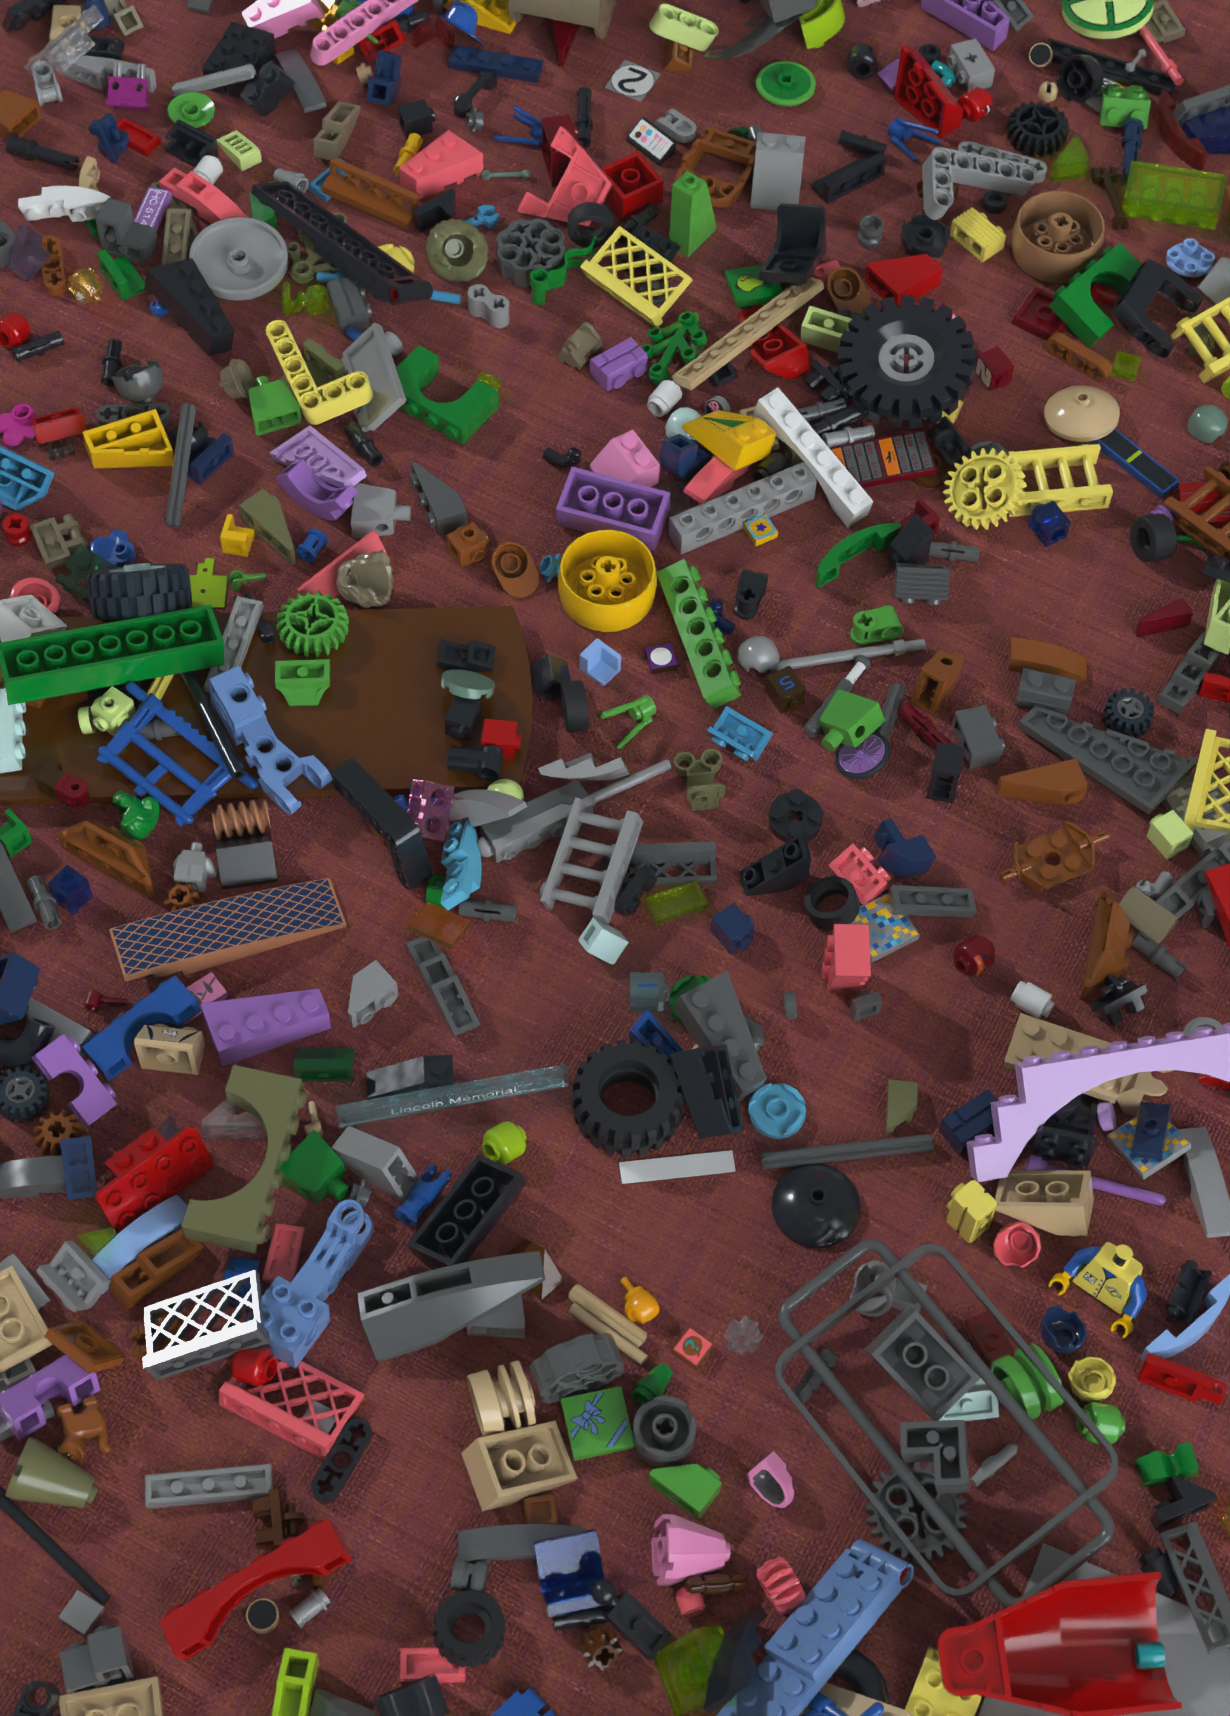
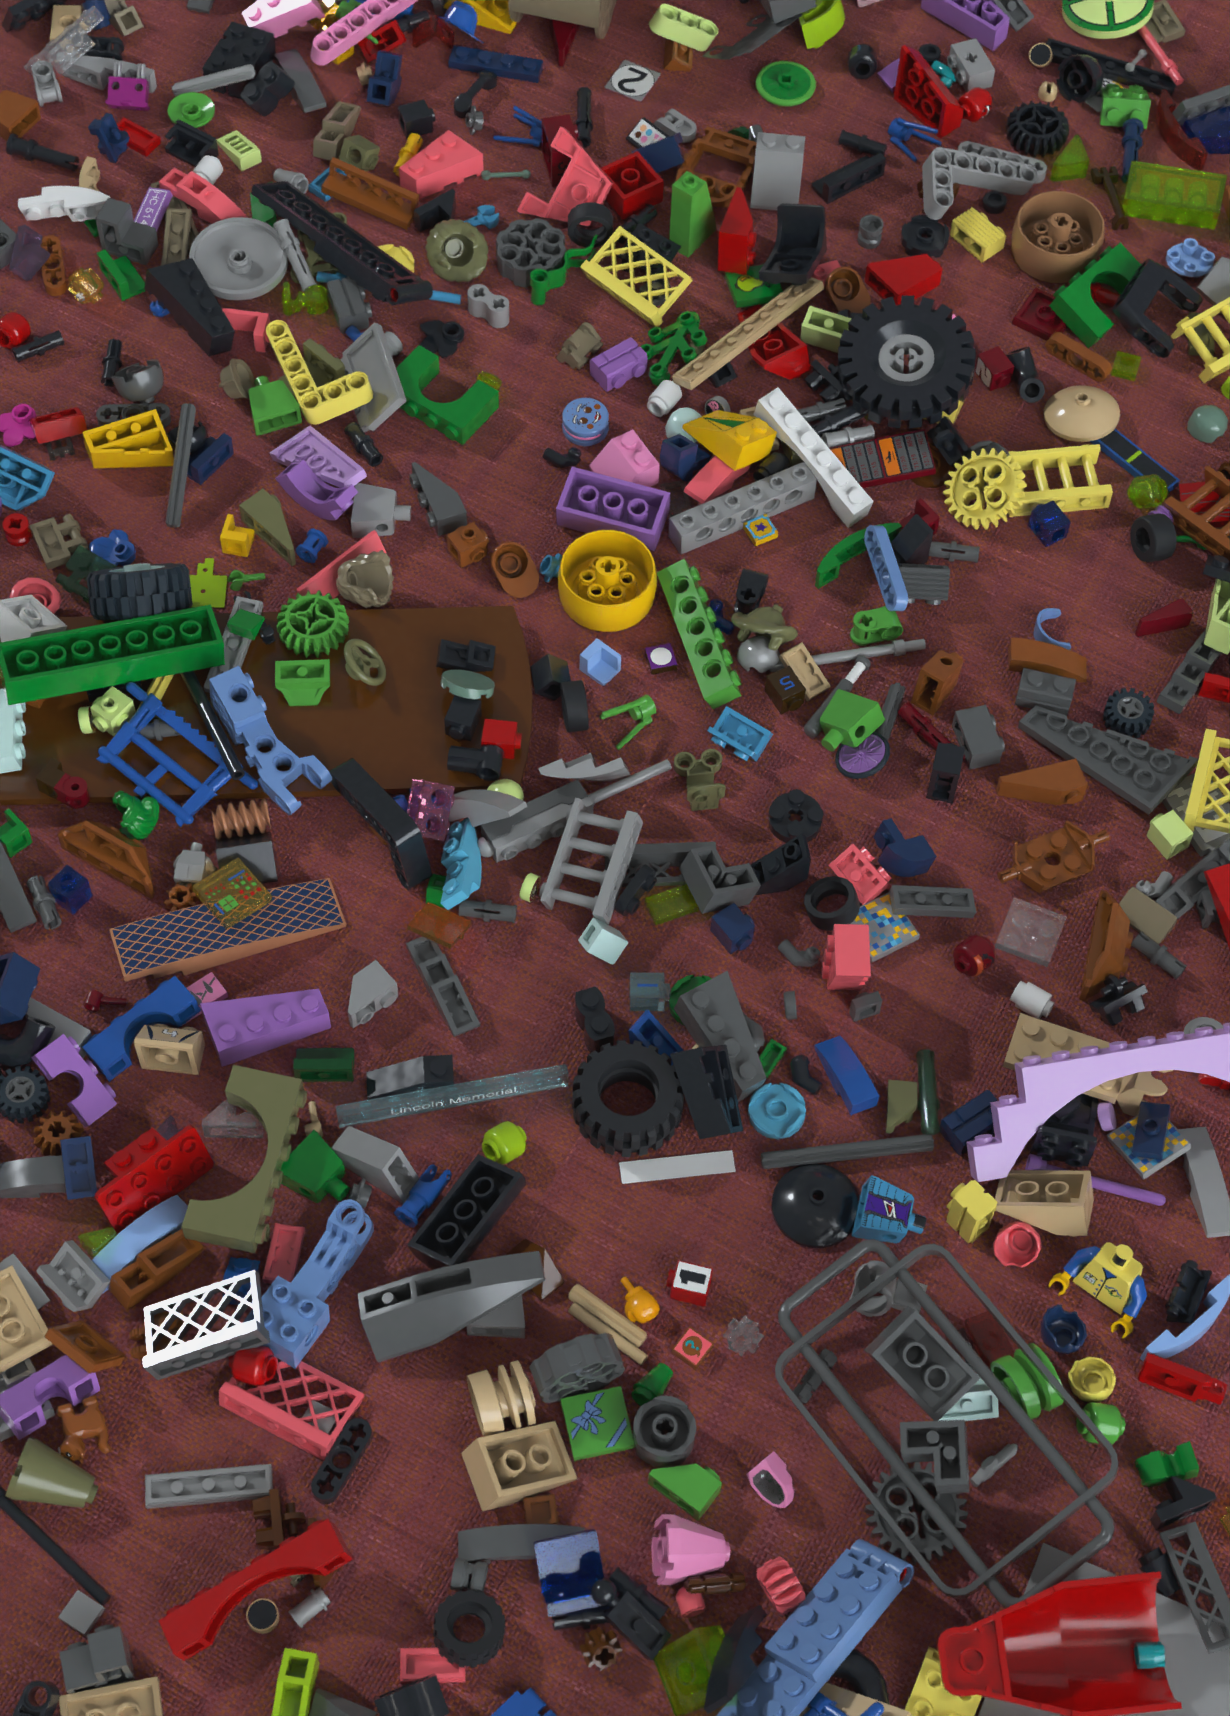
none -> clear yellow tile [193,857,272,930]
none -> coral bracket [222,308,270,352]
none -> green slope [227,609,265,641]
none -> light grey pin [273,219,317,292]
none -> olive brick [339,135,380,171]
none -> olive piece [344,639,386,686]
none -> black plate [420,320,464,358]
none -> yellowish green tile [520,873,541,902]
none -> medium blue head [562,398,609,446]
none -> black brick [575,987,615,1053]
none -> black pin [608,1567,669,1622]
none -> dark blue panel [631,132,684,173]
none -> brick [666,1260,713,1307]
none -> dark grey brick [679,845,761,914]
none -> red slope [718,187,757,275]
none -> olive piece [731,604,798,651]
none -> green piece [759,1039,787,1078]
none -> dark grey arm [778,939,820,967]
none -> tan plate [779,642,831,701]
none -> black arm [790,1054,822,1095]
none -> blue slope [814,1035,879,1115]
none -> dark azure torso [852,1175,926,1243]
none -> medium blue beam [864,525,908,611]
none -> clear green pin [916,1049,940,1135]
none -> clear plate [995,898,1067,967]
none -> black cylinder [1006,346,1045,403]
none -> medium blue helmet [1033,608,1071,650]
none -> clear neon green head [1127,474,1168,509]

